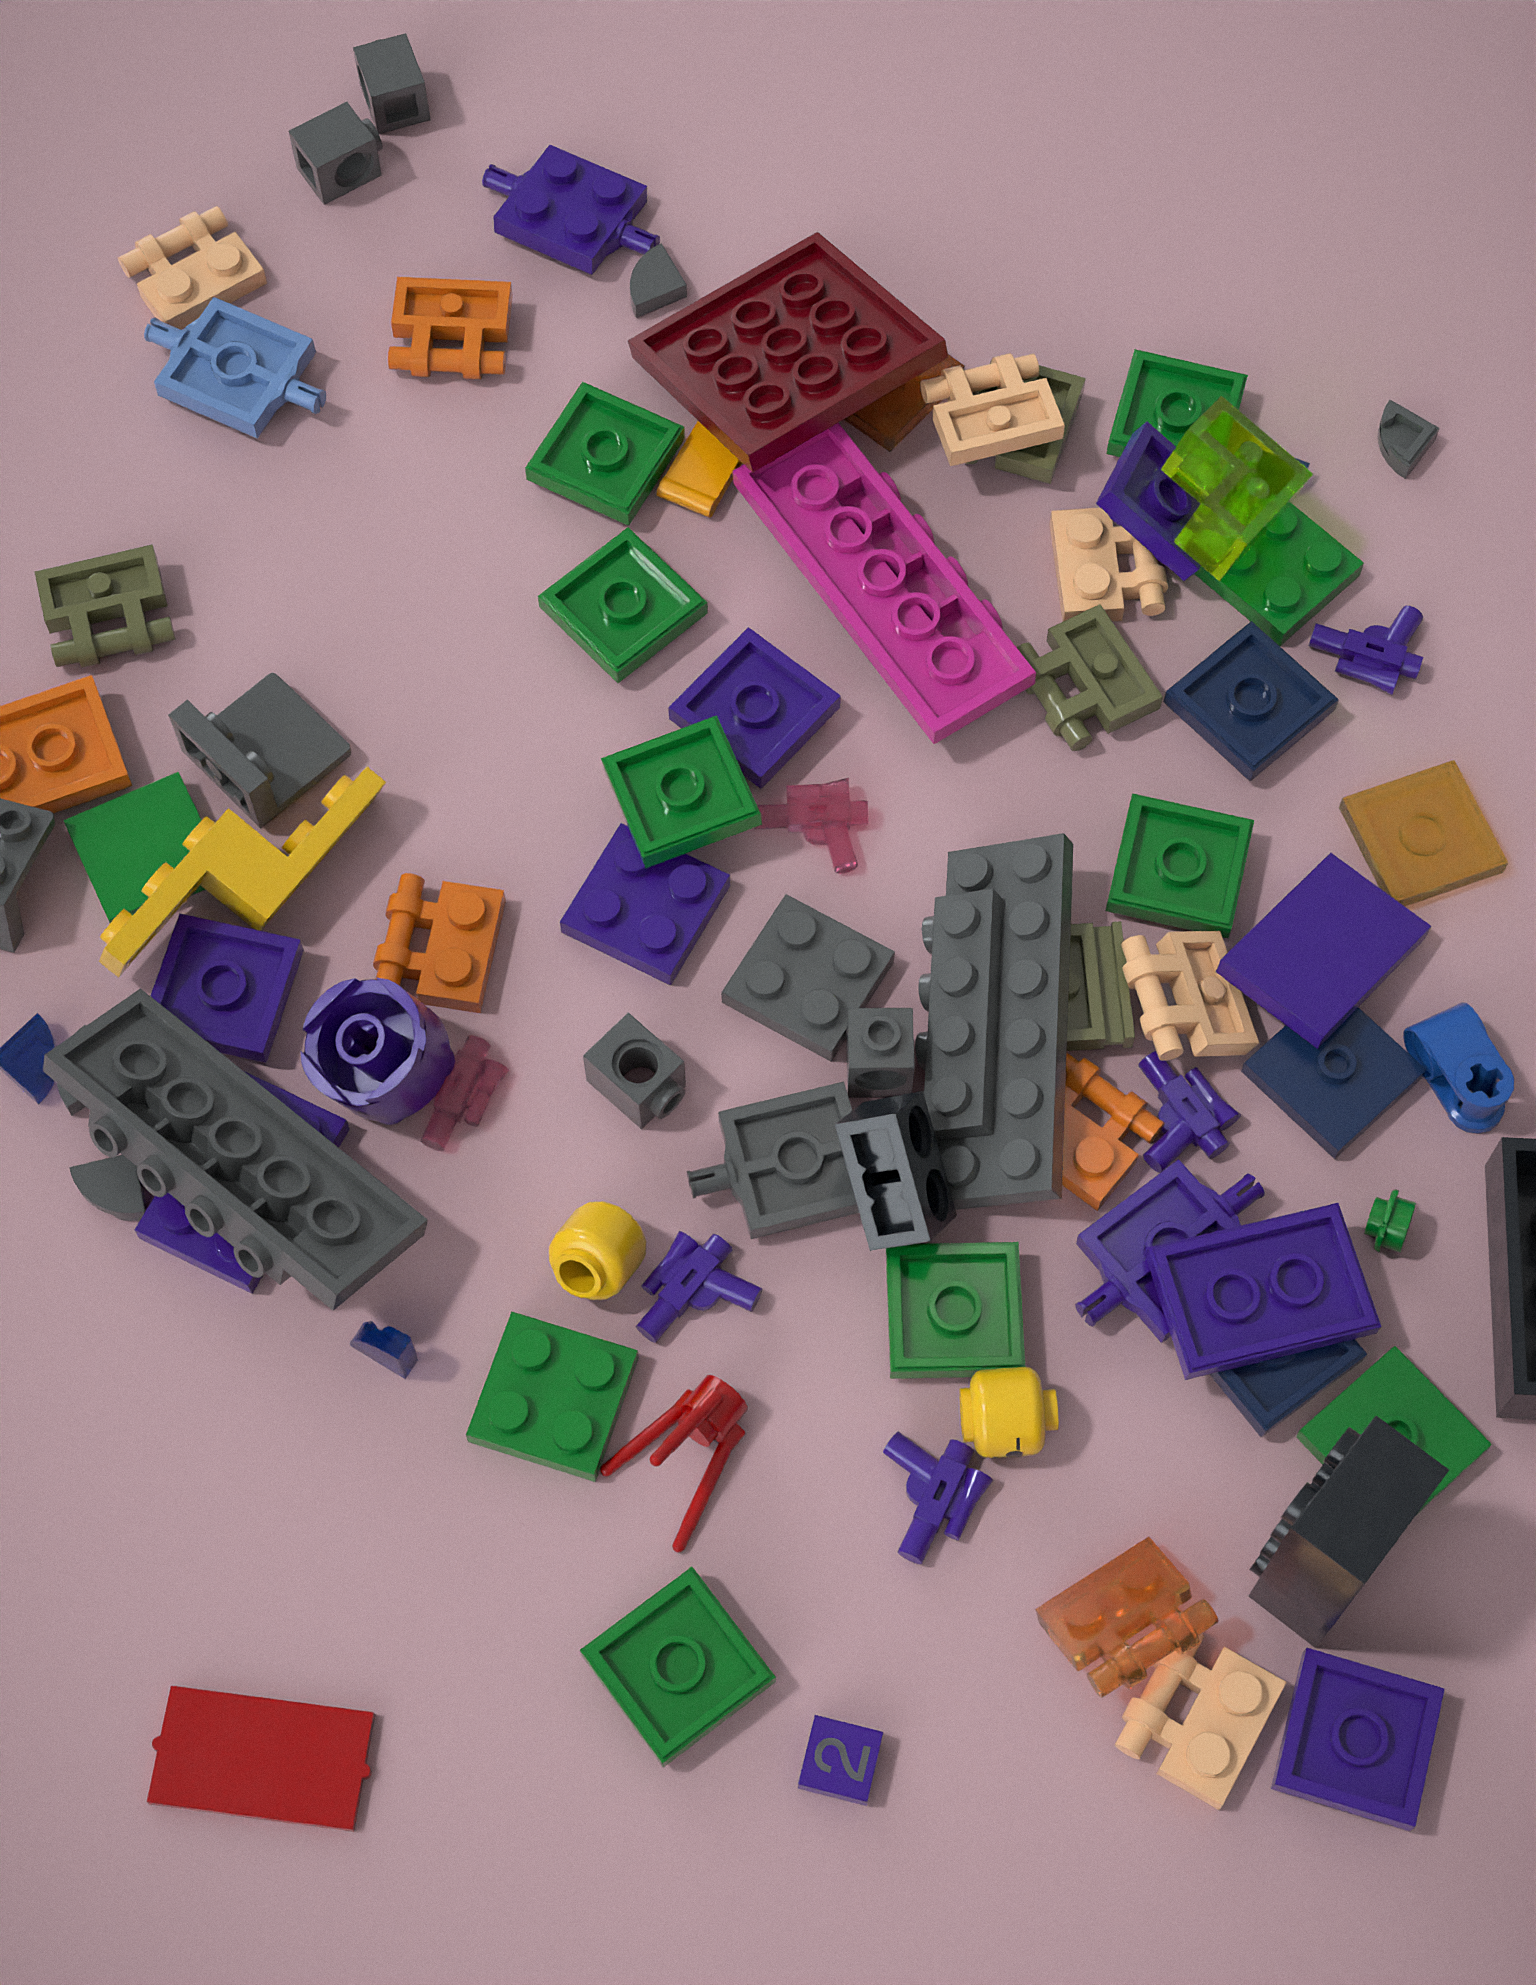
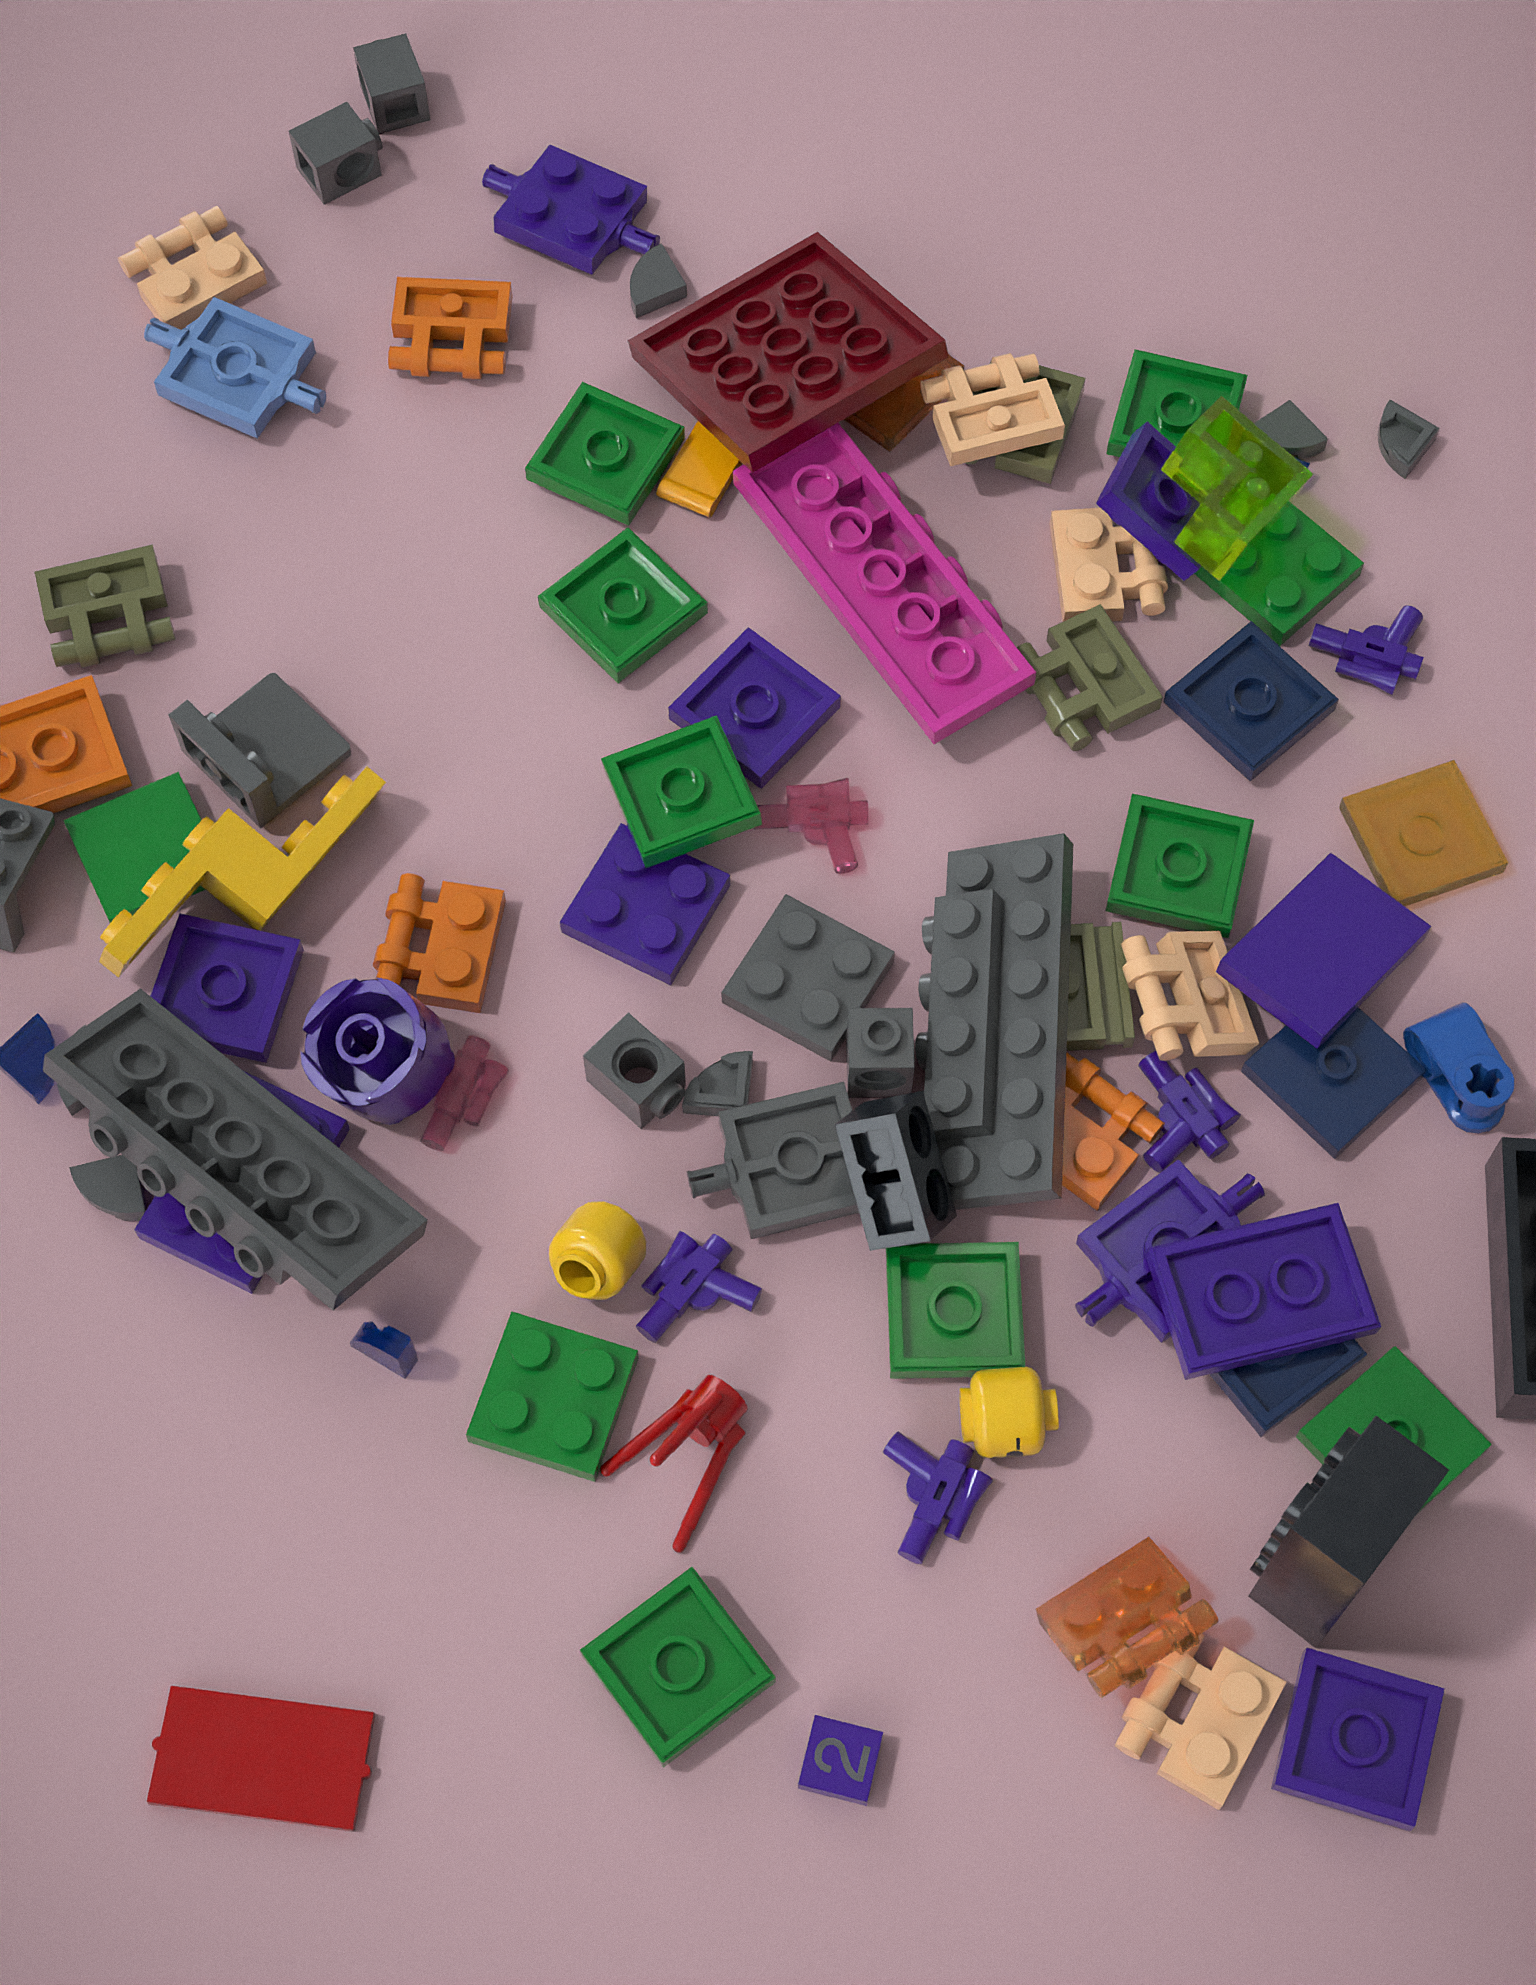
green plate [1364,1189,1416,1253] -> none
none -> dark grey tile [682,1051,753,1116]
none -> dark grey tile [1243,400,1328,459]

